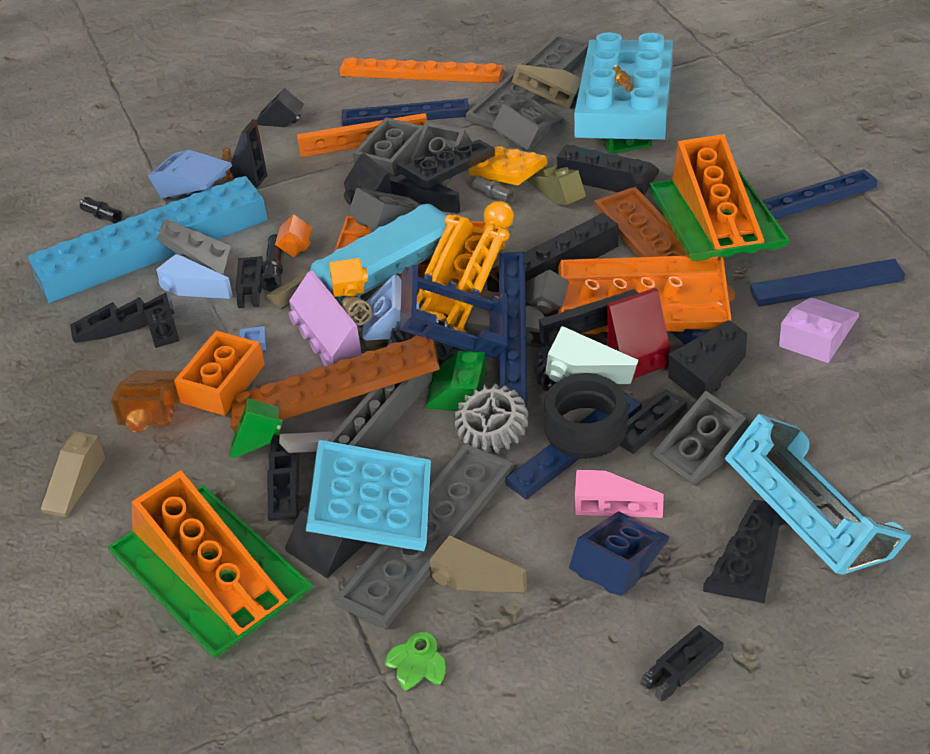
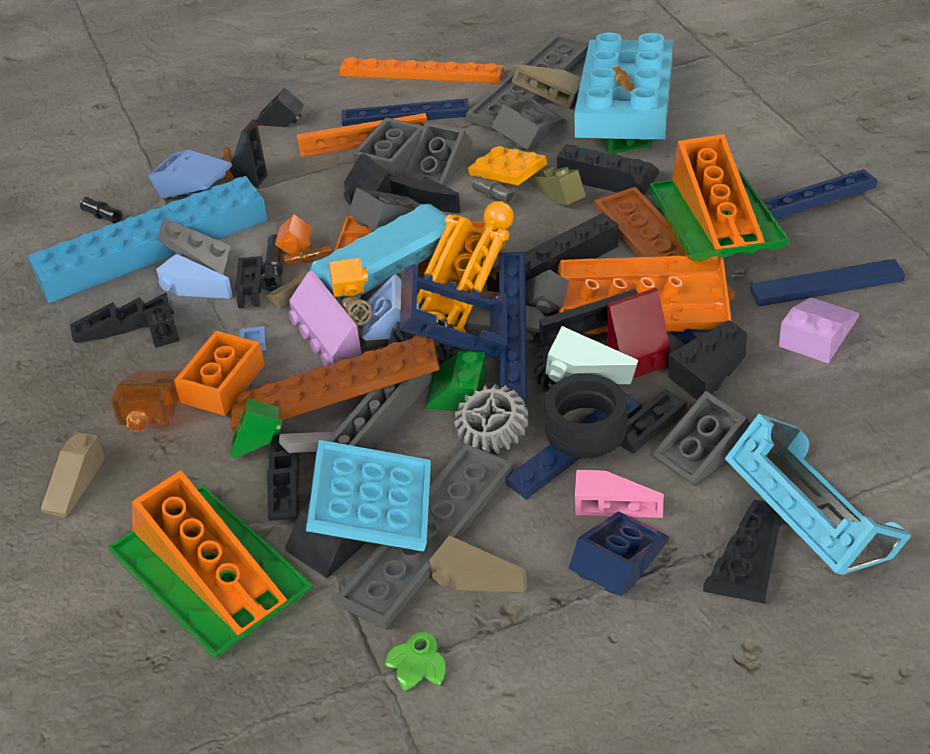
black wing [396,140,495,189] -> none
black hinge [640,625,724,701] -> none
none -> clear orange bar [283,245,332,265]

